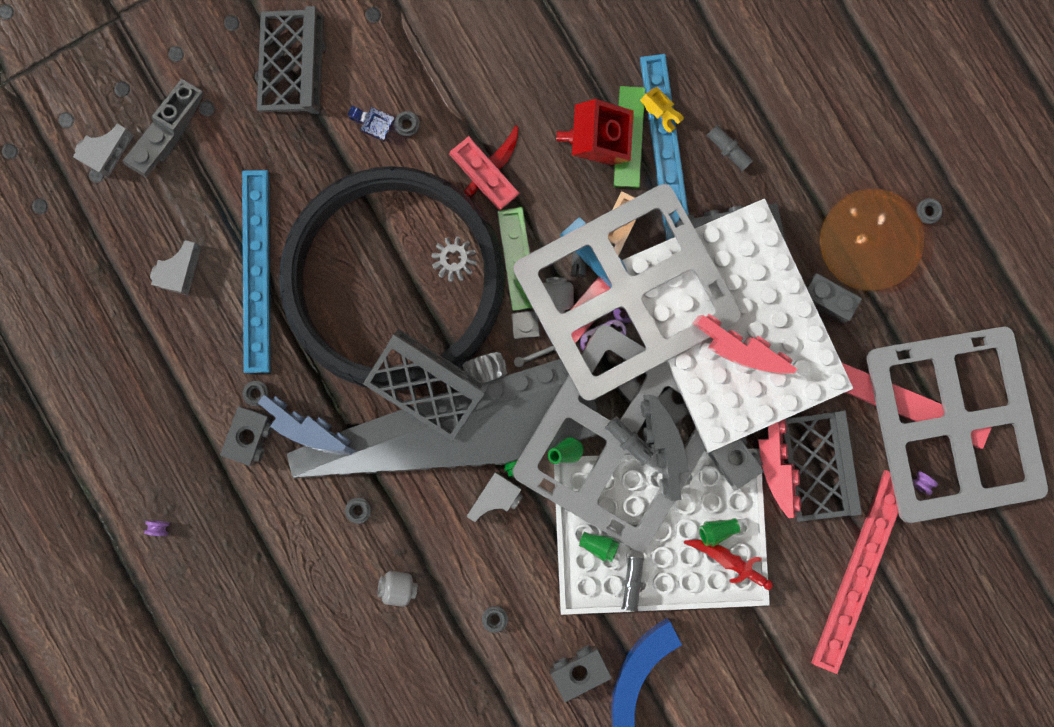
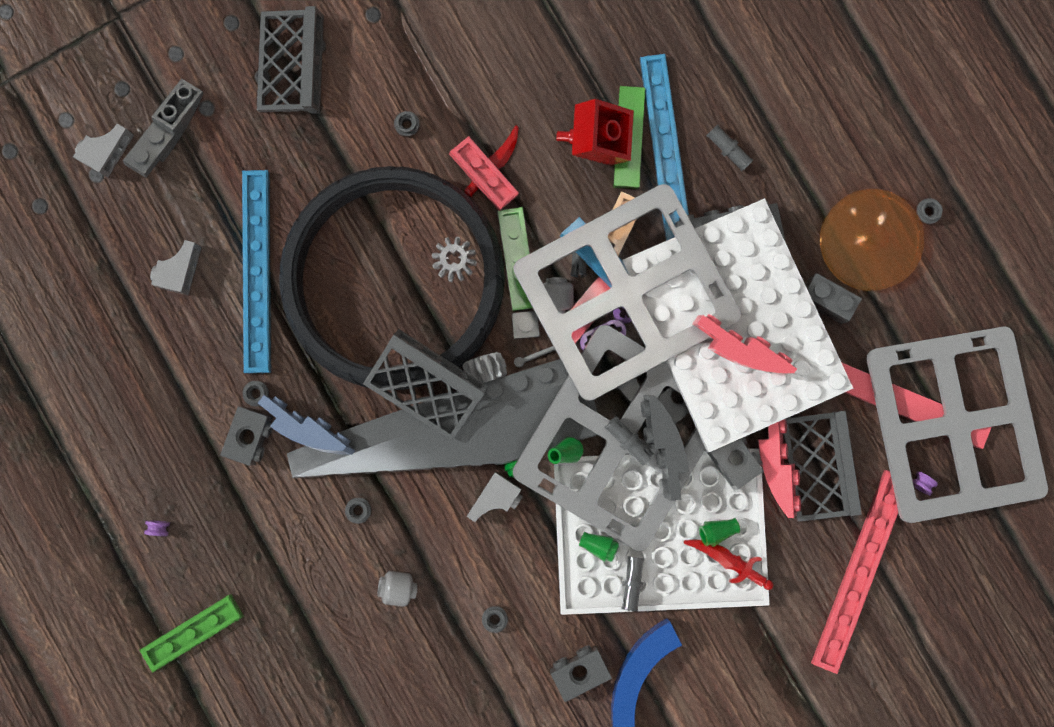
clear blue plate [347,106,395,142] -> none
yellow plate [640,86,684,133] -> none
none -> bright green tile [139,594,244,673]

